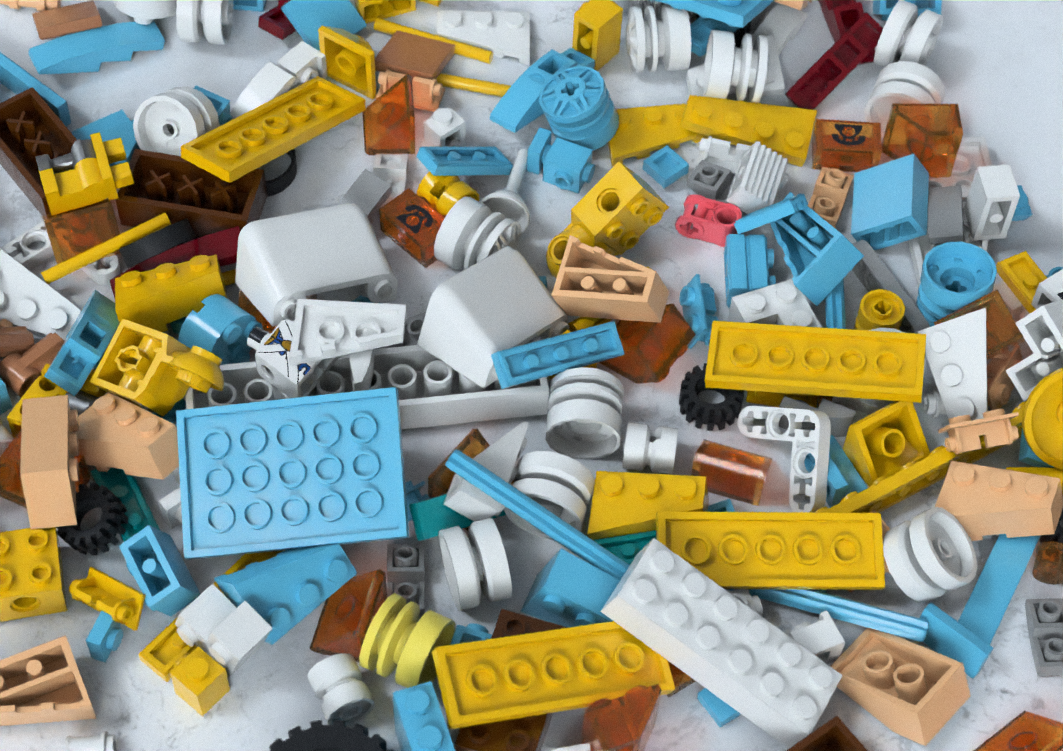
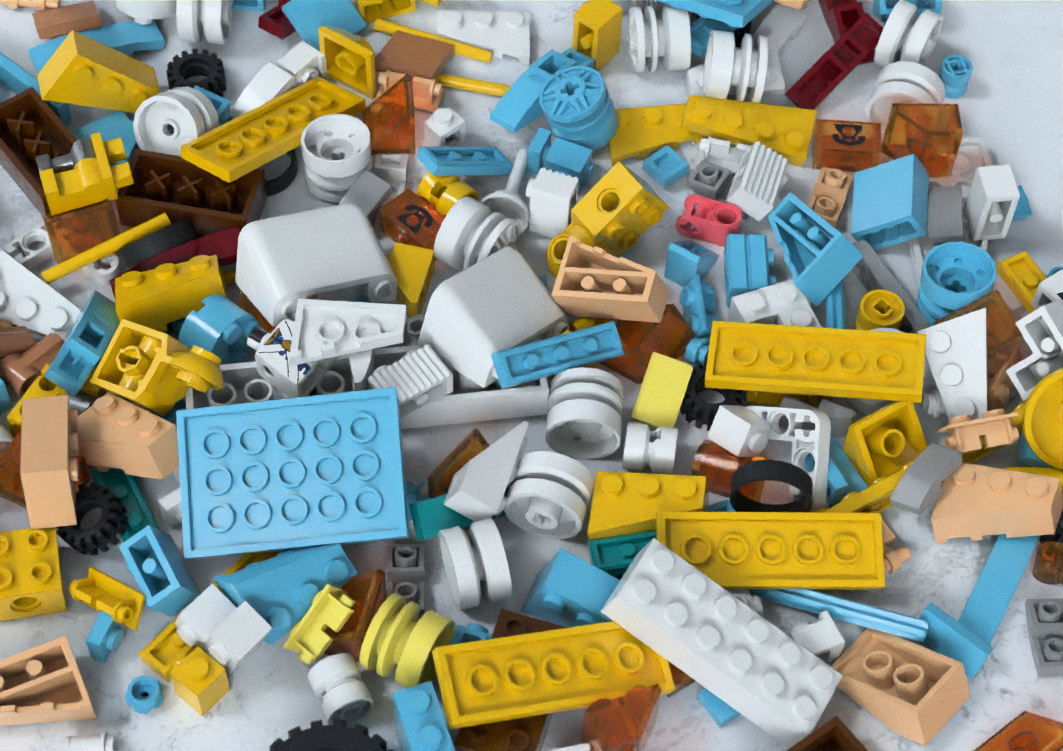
medium azure axle [446,450,630,580] -> none
medium azure tile [734,193,808,235] -> none
white wheel [883,507,977,603] -> none
none -> yellow wedge [37,30,160,113]
none -> medium azure plate [125,676,164,714]
none -> black tyre [166,49,226,97]
none -> light yellow hinge [283,584,356,665]
none -> white wheel [301,114,373,202]
none -> white brick [368,345,453,420]
none -> yellow slope [386,242,435,318]
none -> white brick [526,167,578,238]
none -> light yellow slope [631,352,693,430]
none -> medium azure slope [664,240,719,287]
none -> medium azure plate [684,337,710,369]
none -> white brick [707,405,772,457]
none -> black tyre [730,460,813,512]
none -> light grey slope [890,443,963,515]
none -> medium azure wheel [938,55,973,99]

